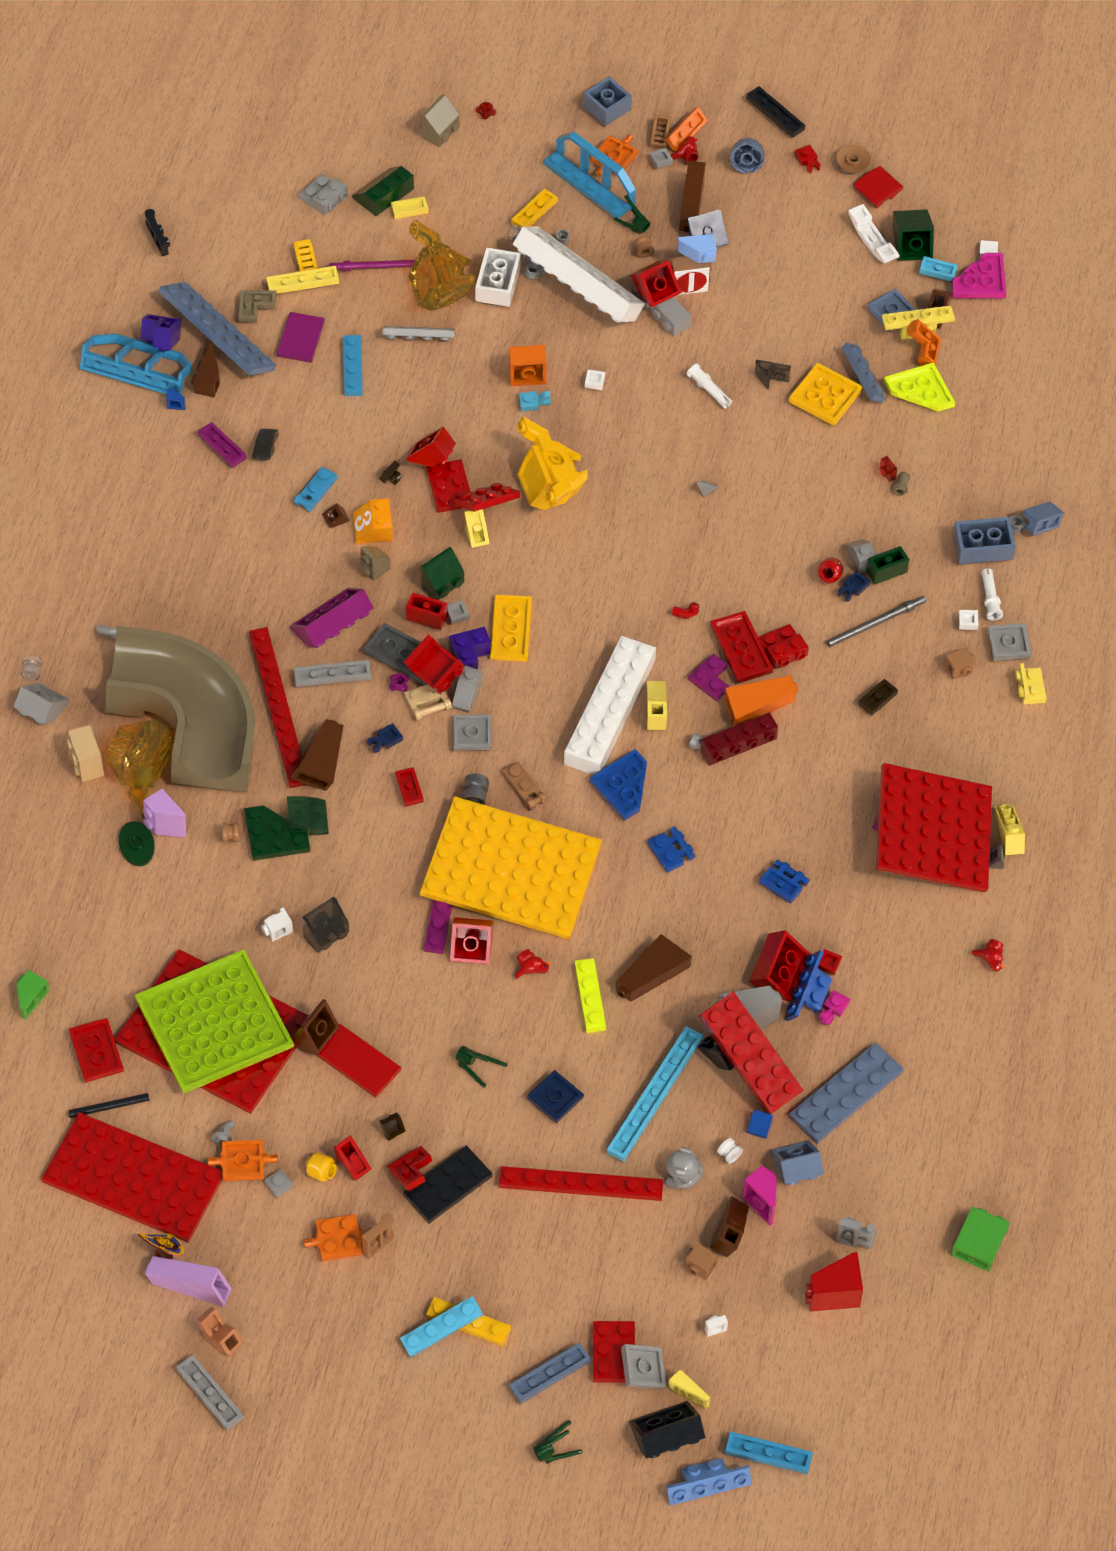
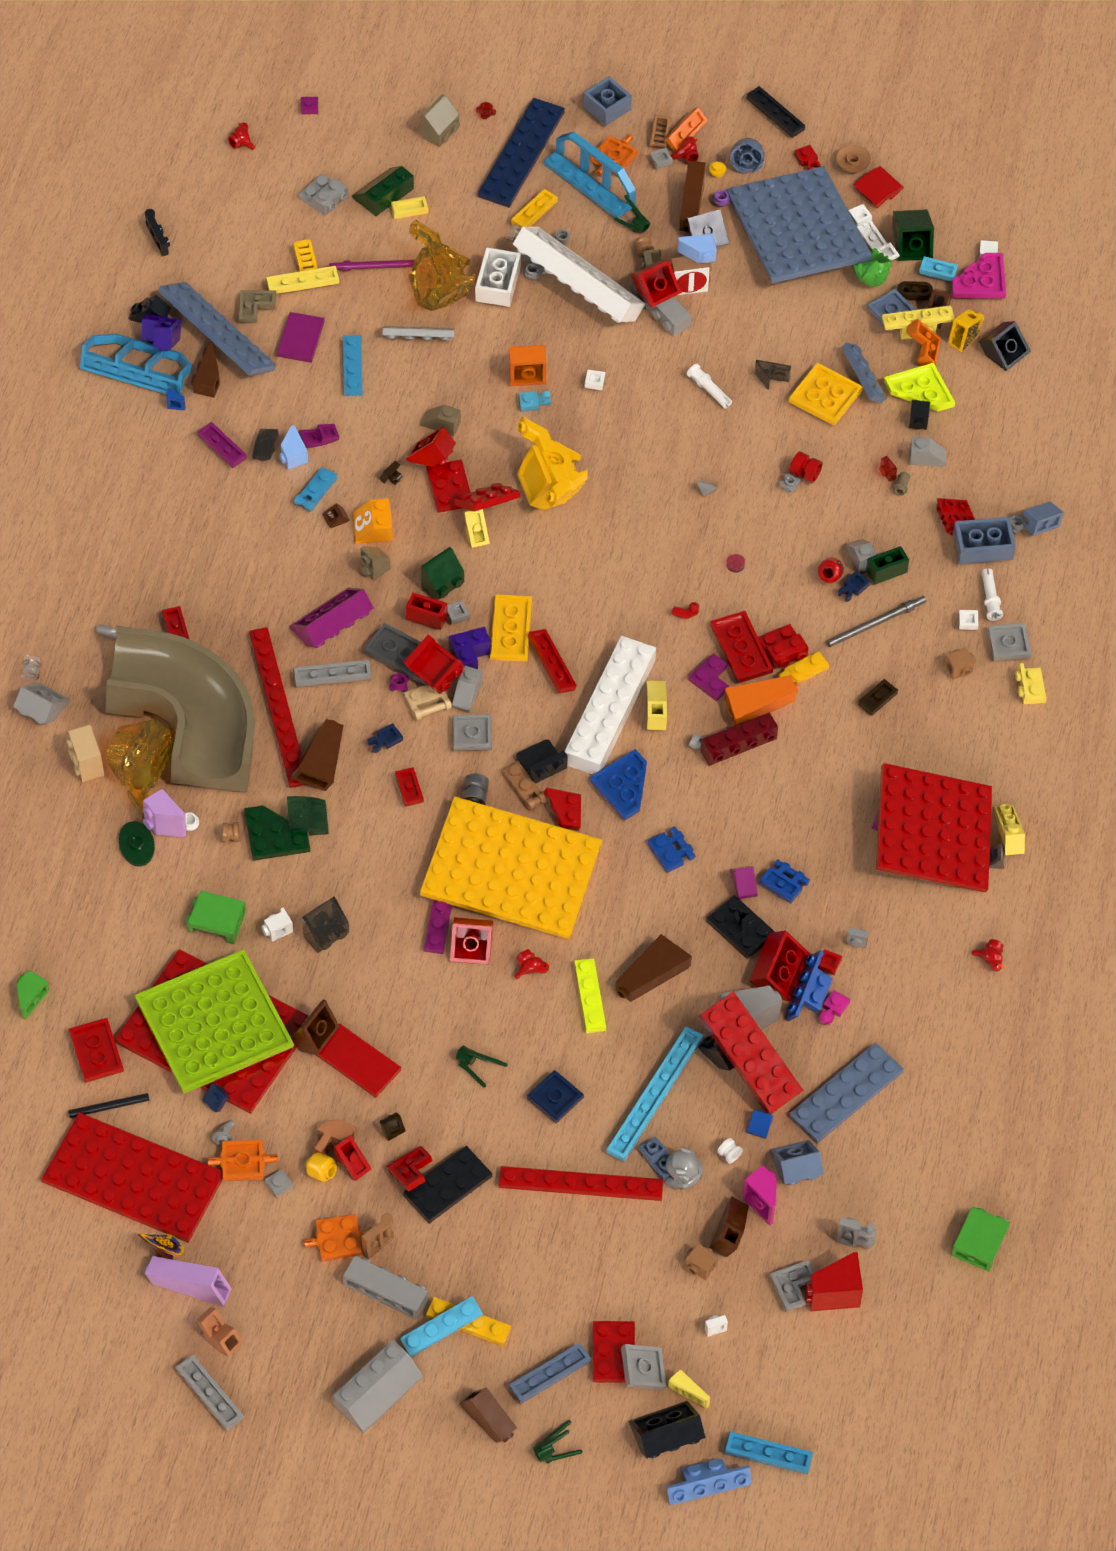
none -> black slope [128,295,171,323]
none -> red plate [162,606,189,639]
none -> white plate [185,812,199,831]
none -> bright green panel [186,890,246,944]
none -> dark blue plate [202,1083,229,1112]
none -> red animal [228,122,255,150]
none -> light blue slope [279,425,309,469]
none -> magenta slope [298,424,340,448]
none -> magenta plate [301,97,318,115]
none -> nougat brick [313,1120,356,1155]
none -> light grey slope [333,1340,423,1433]
none -> light grey brick [343,1256,428,1320]
none -> dark tan slope [420,405,461,436]
none -> reddish brown slope [459,1387,517,1443]
none -> dark blue plate [478,97,565,208]
none -> black bracket [516,739,568,784]
none -> red plate [527,629,577,694]
none -> red wing [544,787,581,831]
none -> sand blue slope [639,1136,672,1181]
none -> dark tan bracket [641,249,661,269]
none -> black plate [706,895,775,959]
none -> yellow plate [709,161,726,178]
none -> medium lavender plate [713,190,730,206]
none -> sand blue plate [726,166,872,284]
none -> clear pink tile [726,554,745,573]
none -> magenta slope [730,866,758,899]
none -> light grey plate [770,1260,814,1312]
none -> light grey plate [779,473,801,492]
none -> yellow hinge [779,651,829,684]
none -> red wheel [789,451,823,483]
none -> light grey plate [847,927,869,948]
none -> bright green hair [853,248,892,287]
none -> dark brown plate [897,281,933,300]
none -> black brick [909,400,930,430]
none -> light grey slope [910,437,946,466]
none -> red hinge [936,498,975,535]
none -> yellow torso [947,309,984,353]
none -> black slope [979,321,1031,371]

